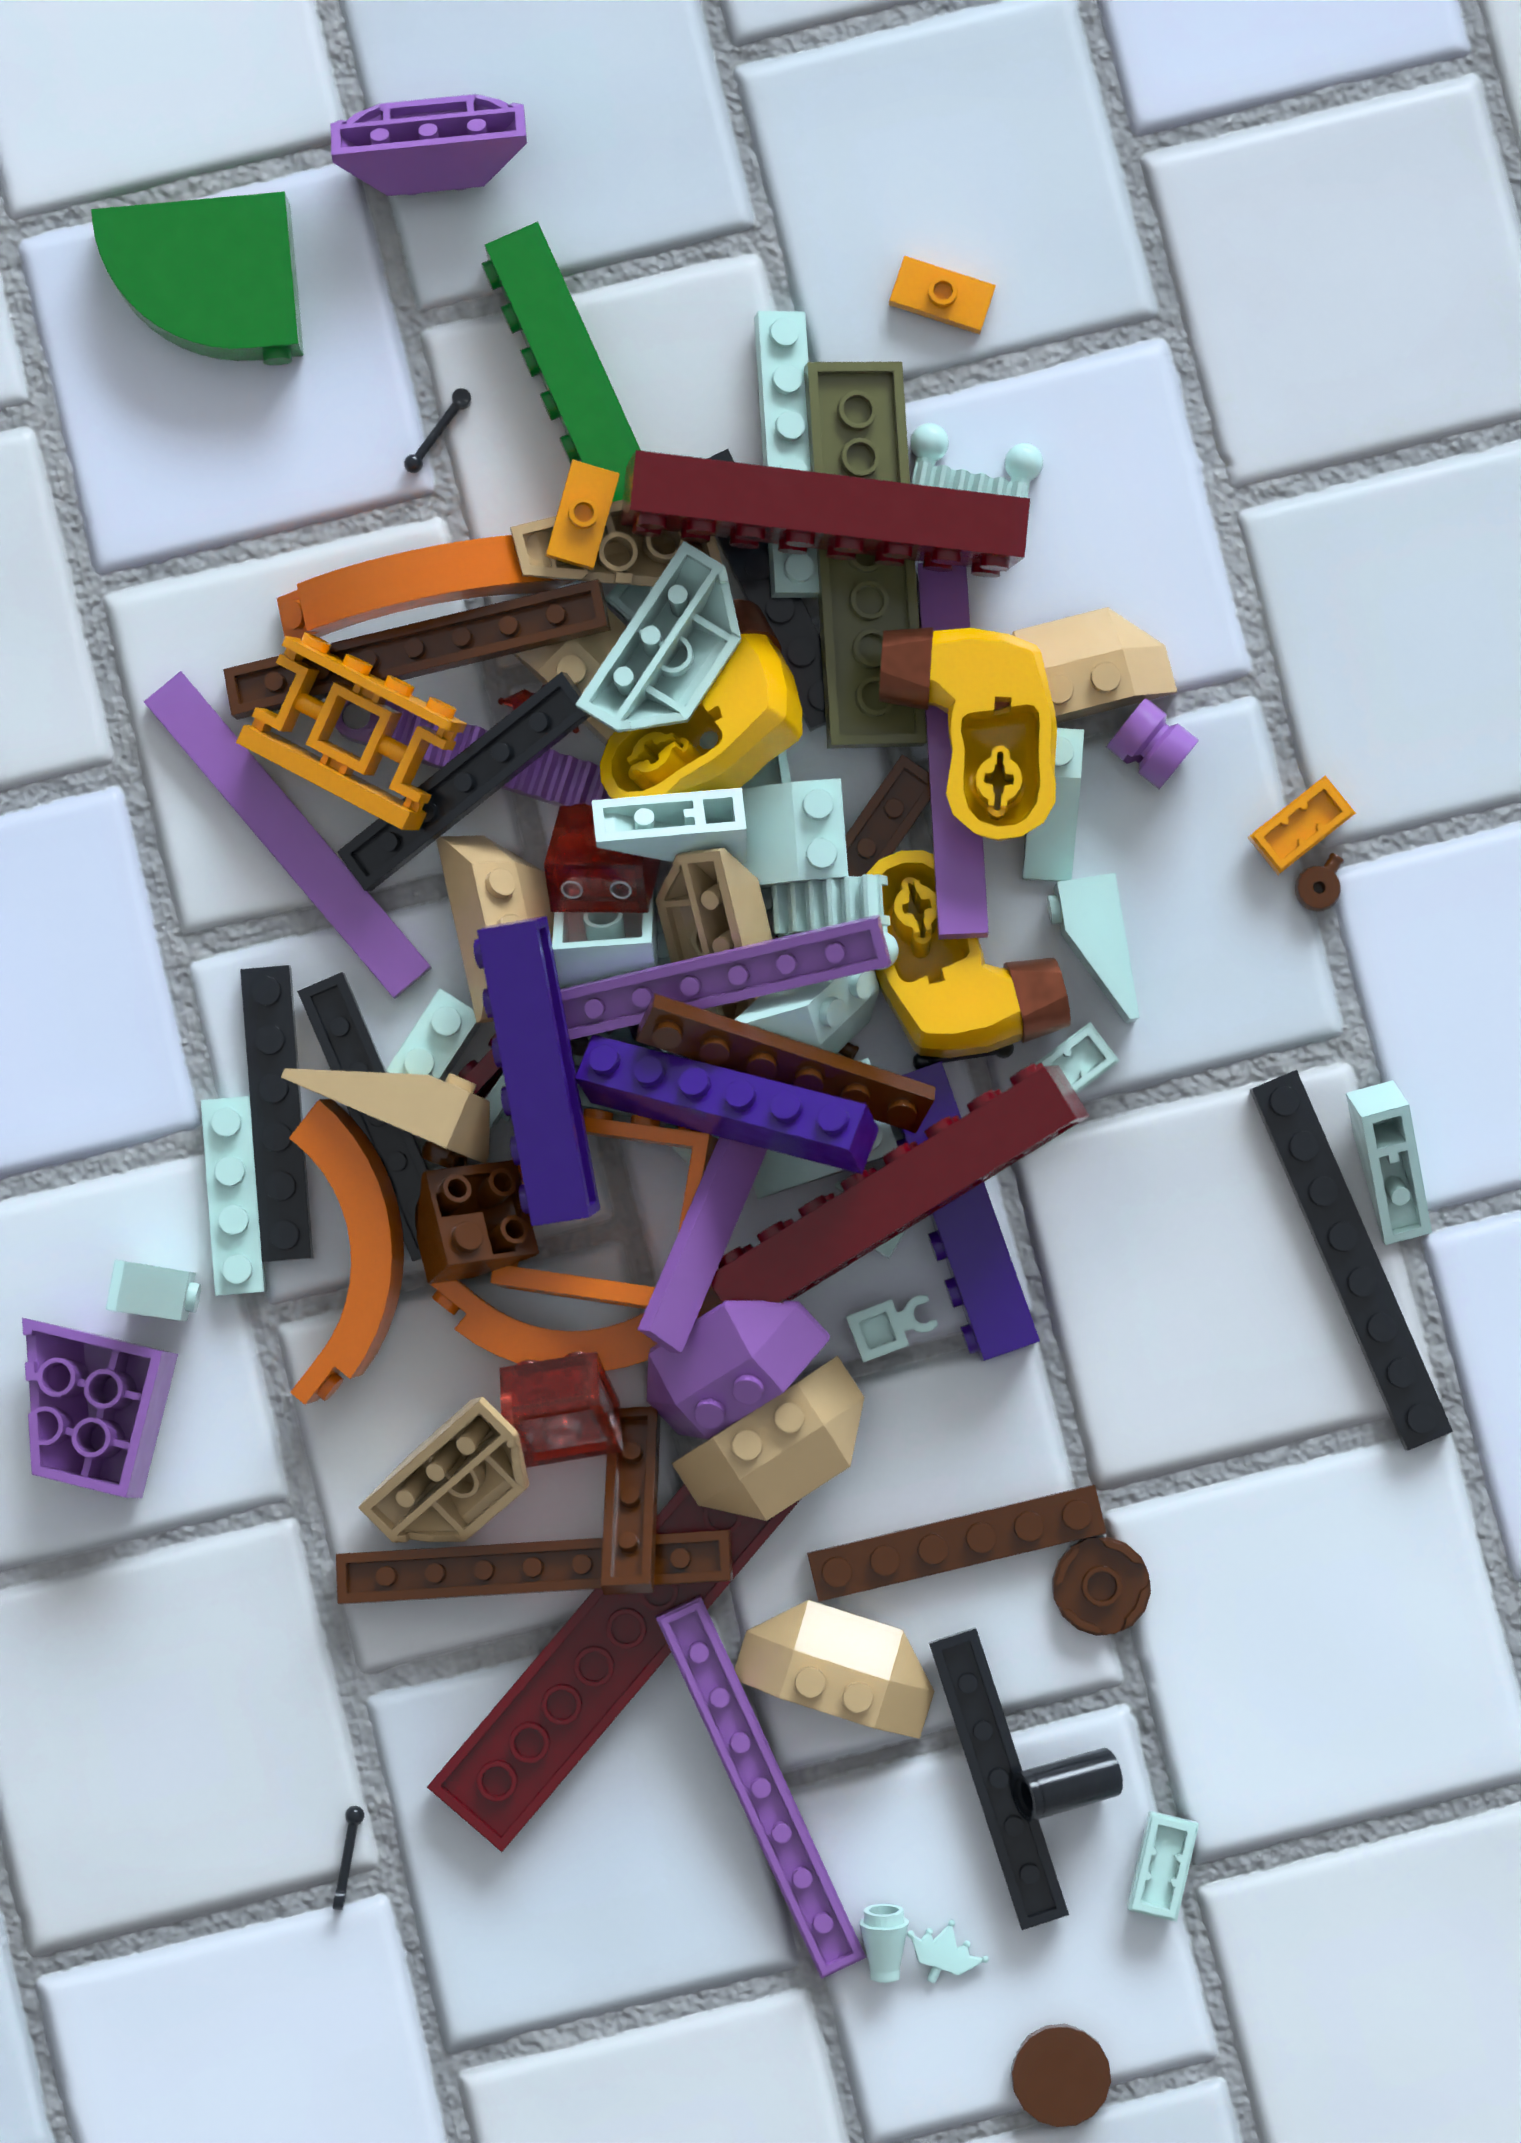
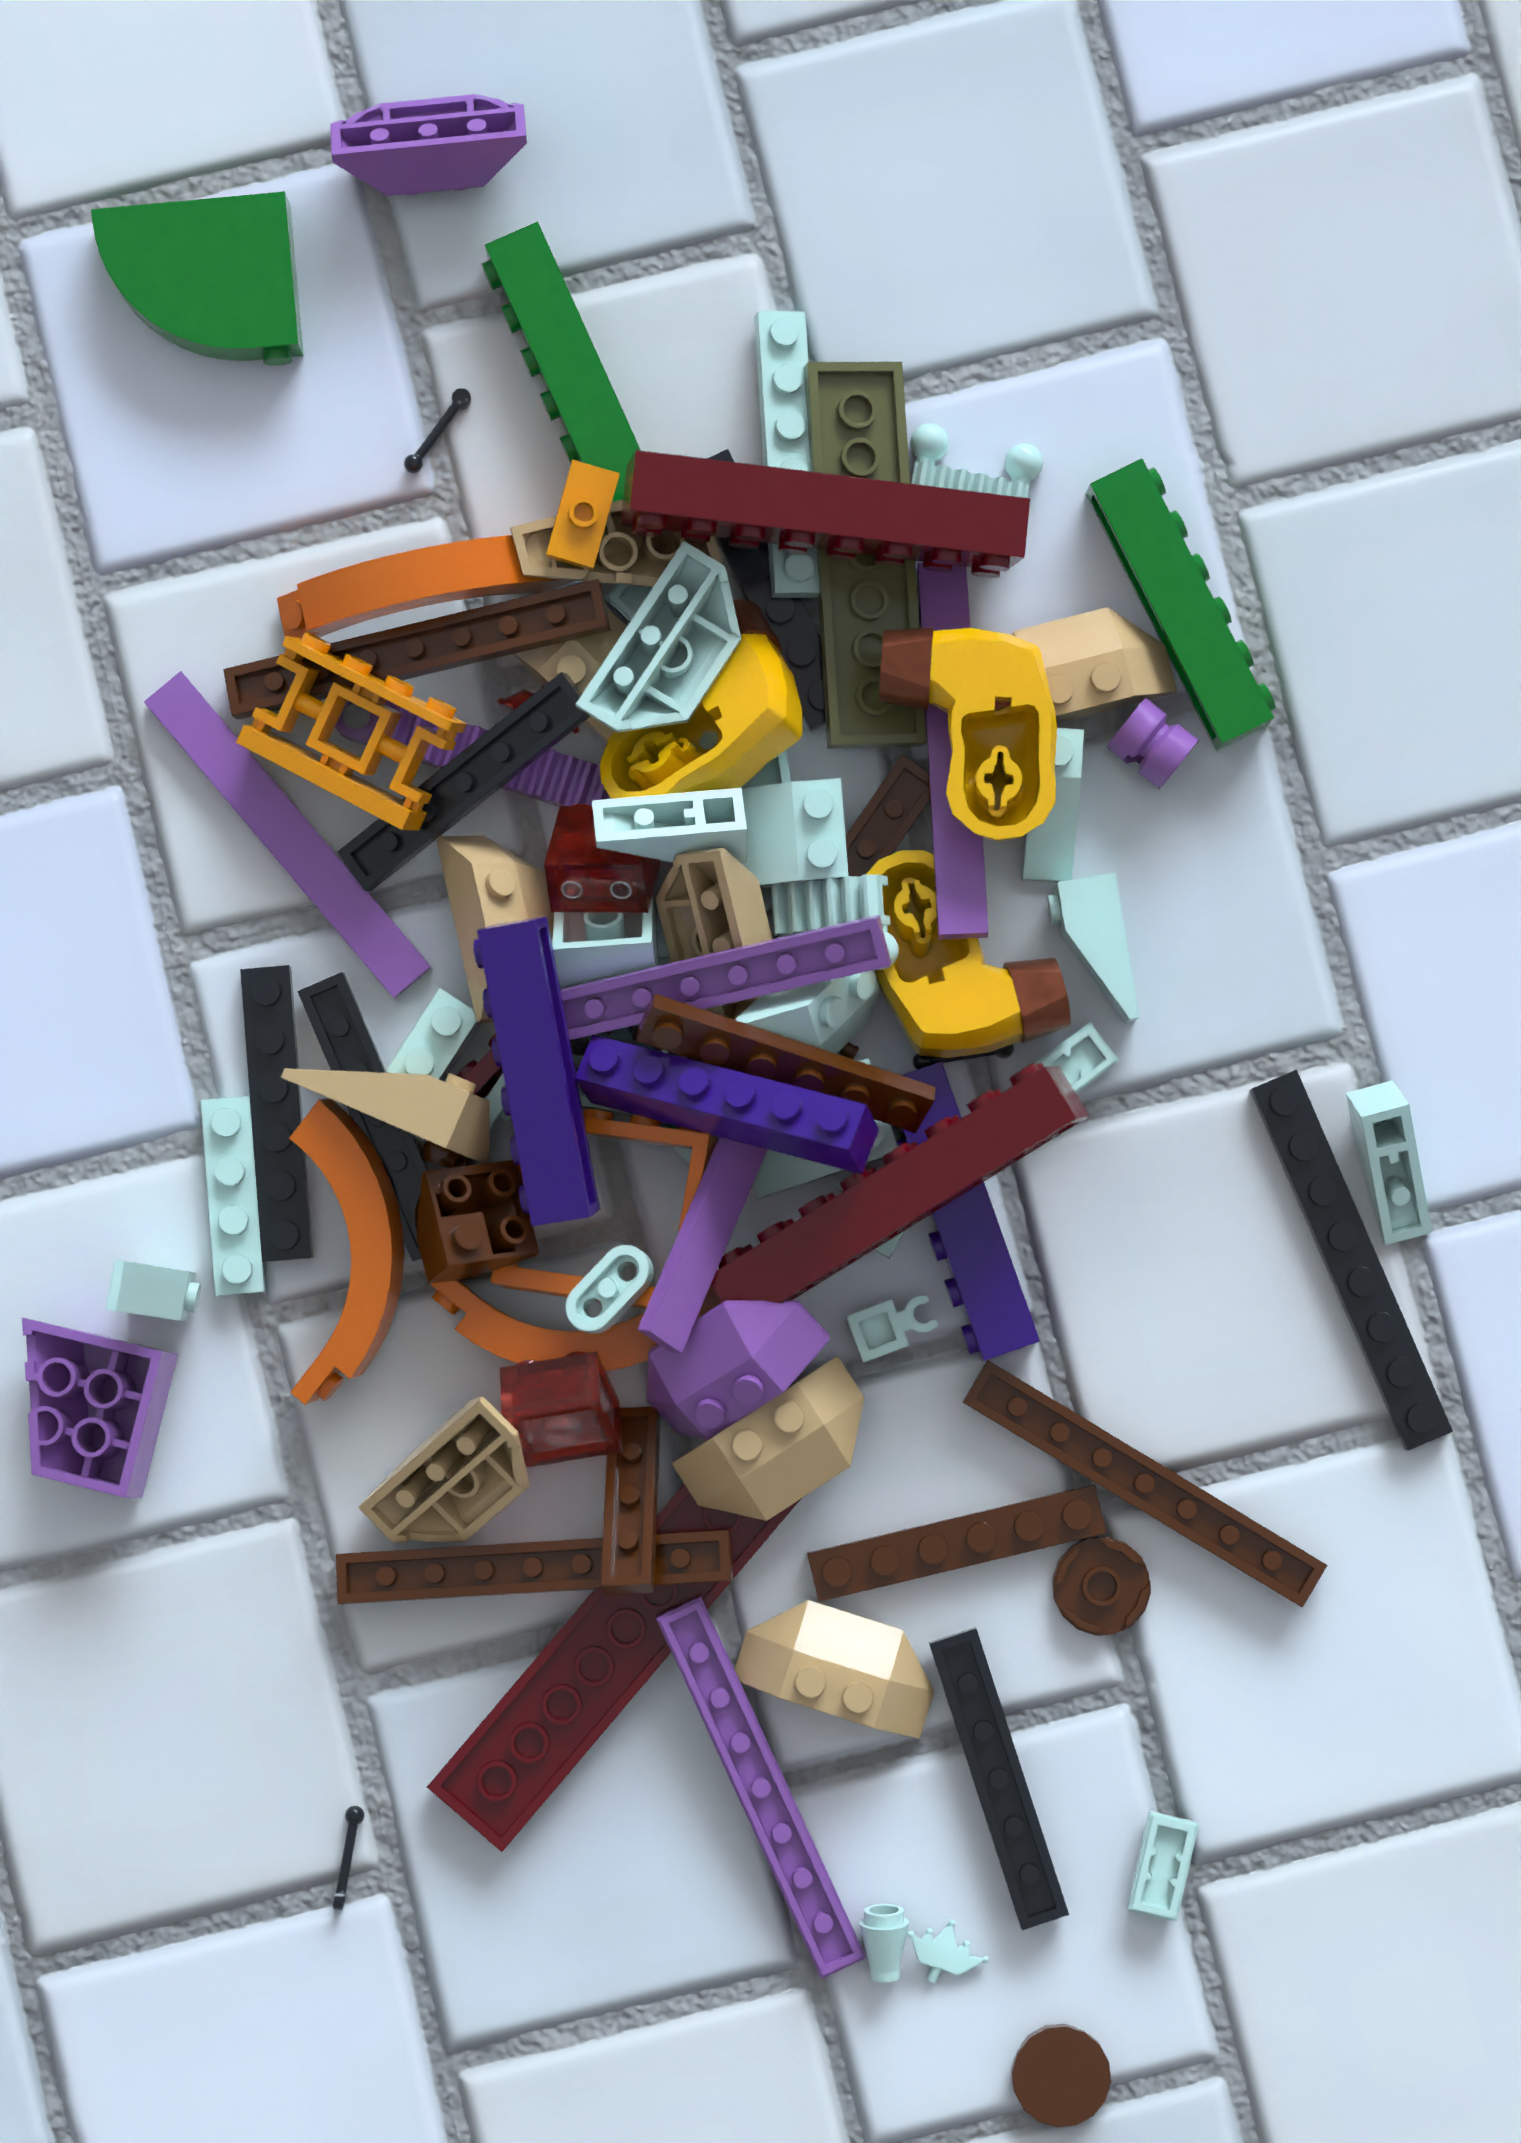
light orange plate [889,255,996,335] -> none
black pin [1011,1748,1123,1822] -> none
light orange plate [1247,775,1356,875] -> none
reddish brown piece [1295,853,1344,911] -> none
none -> light aqua plate [566,1245,654,1334]
none -> reddish brown plate [962,1360,1327,1608]
none -> green brick [1086,458,1276,751]

